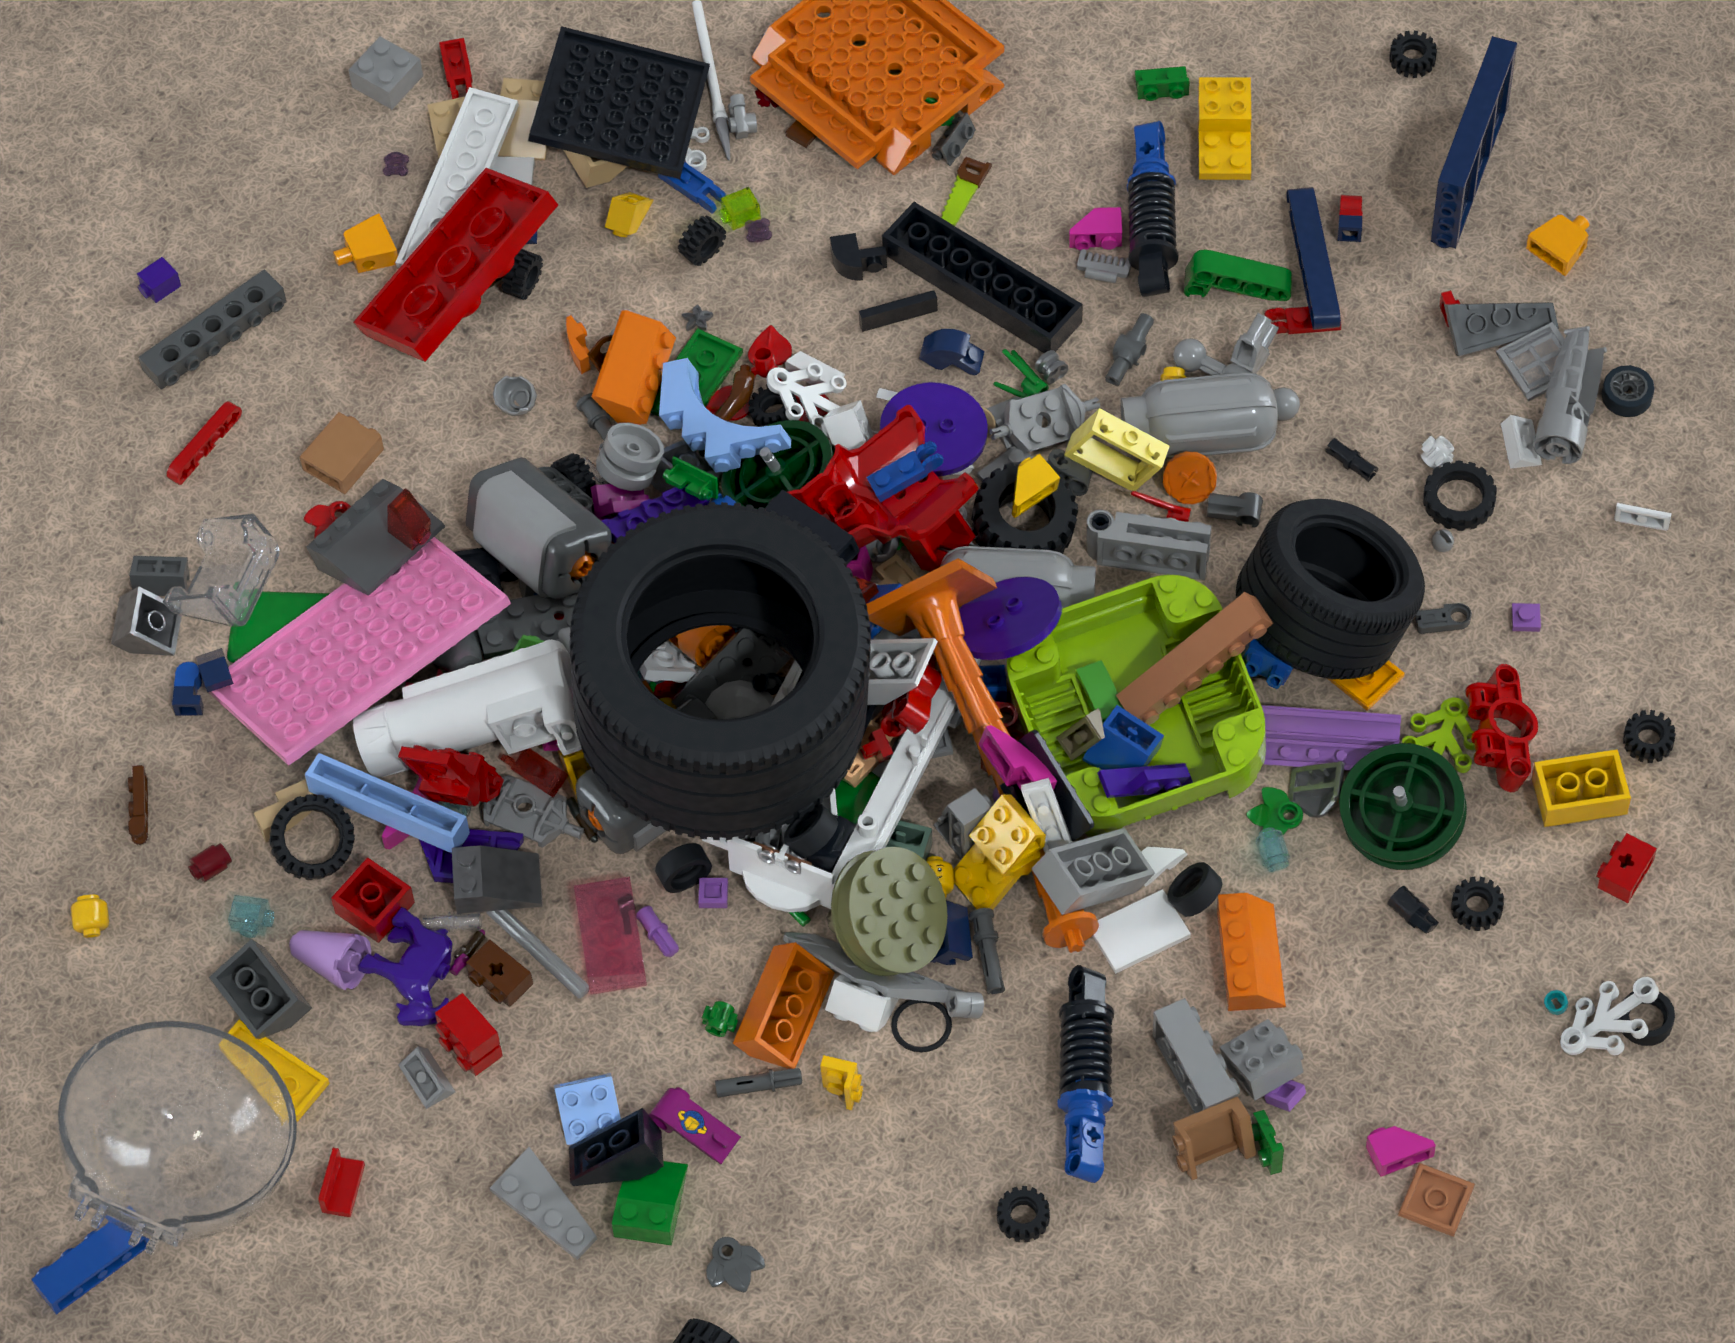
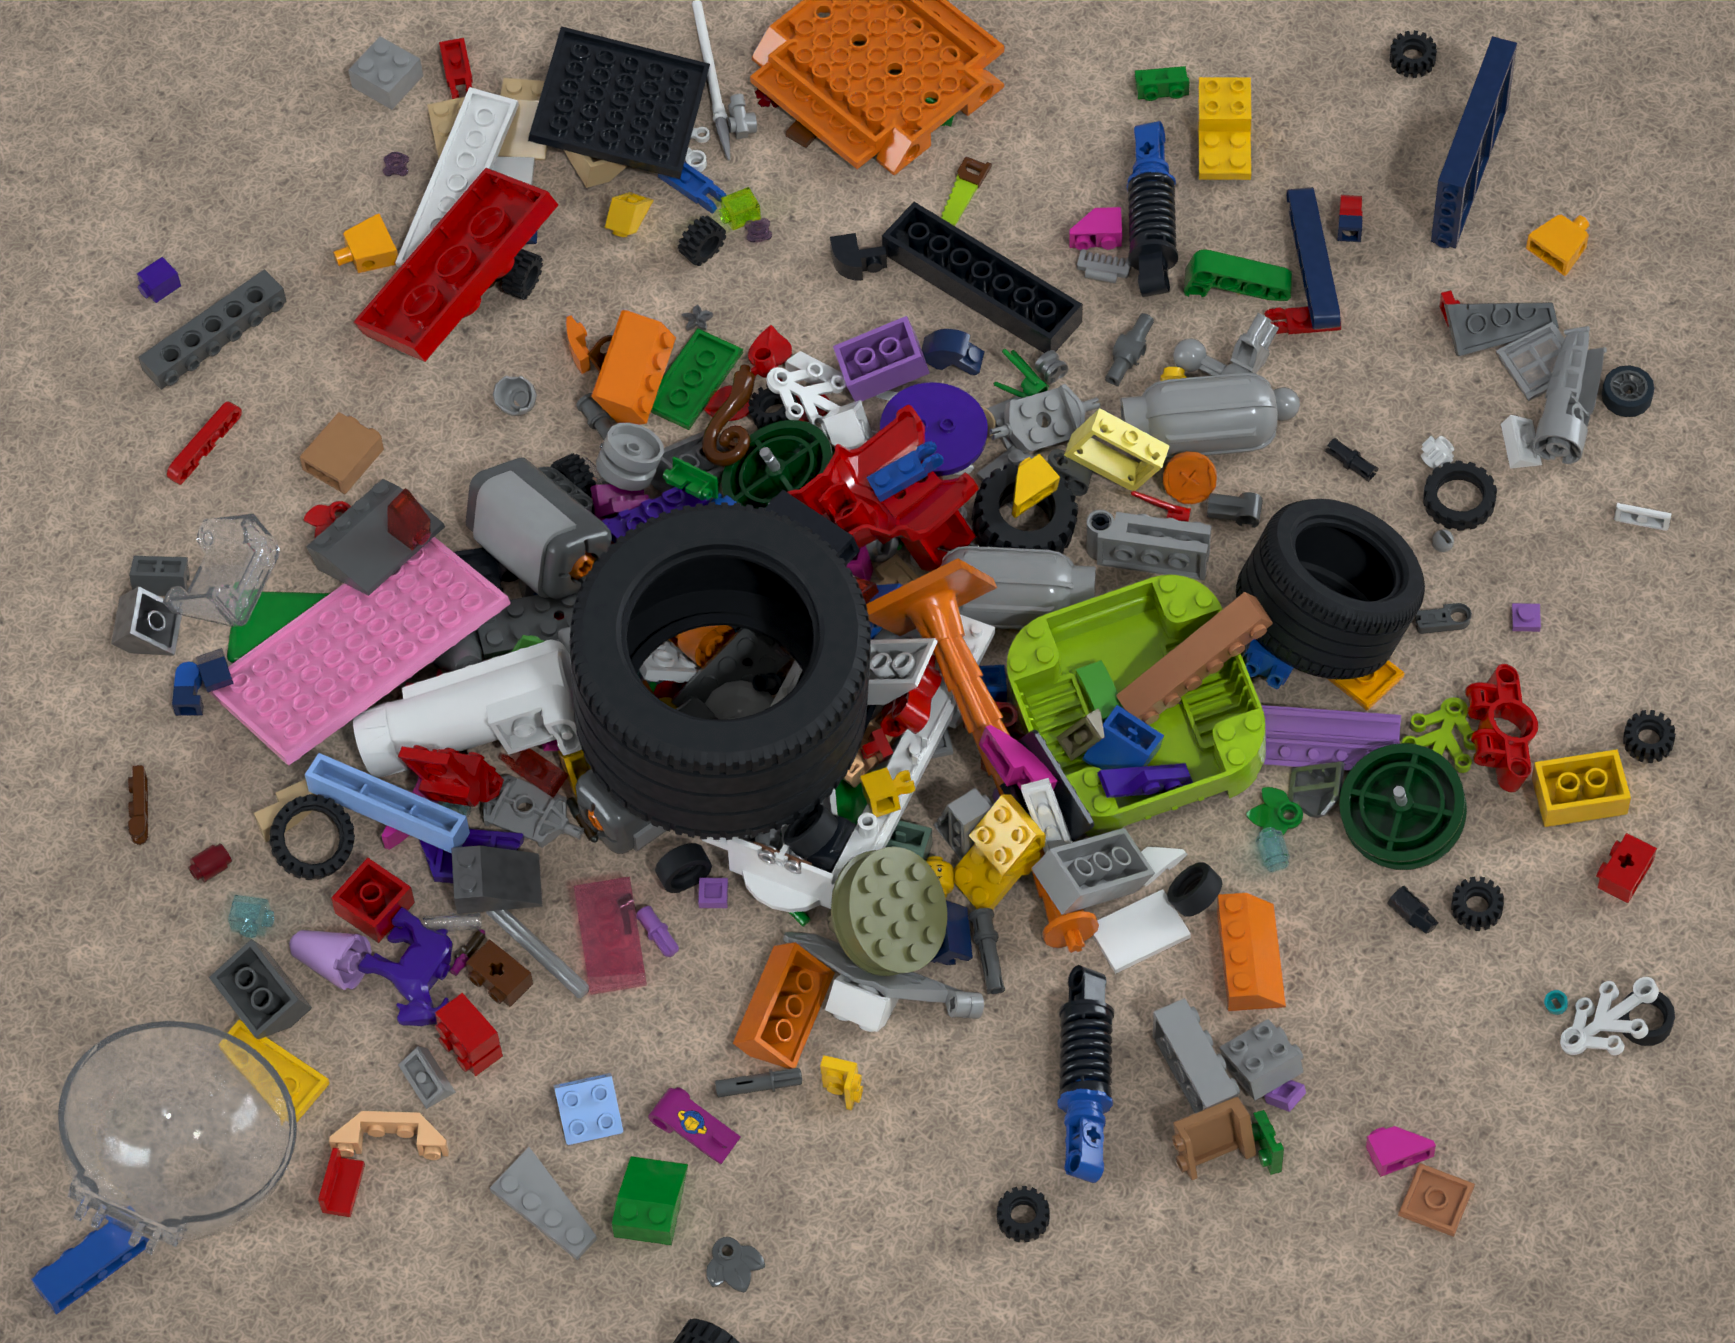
yellow head [71,894,109,938] -> none
black slope [569,1108,664,1186] -> none
light blue arch [659,358,791,473] -> none
green gear [701,1001,738,1037] -> none
black tile [859,290,938,332] -> none
black tyre [891,1000,952,1053] -> none
dark grey hinge [932,113,976,166] -> none
dark purple plate [959,577,1062,660] -> none
none -> light nougat slope [329,1111,449,1160]
none -> medium lavender brick [833,316,930,402]
none -> yellow brick [860,767,915,817]

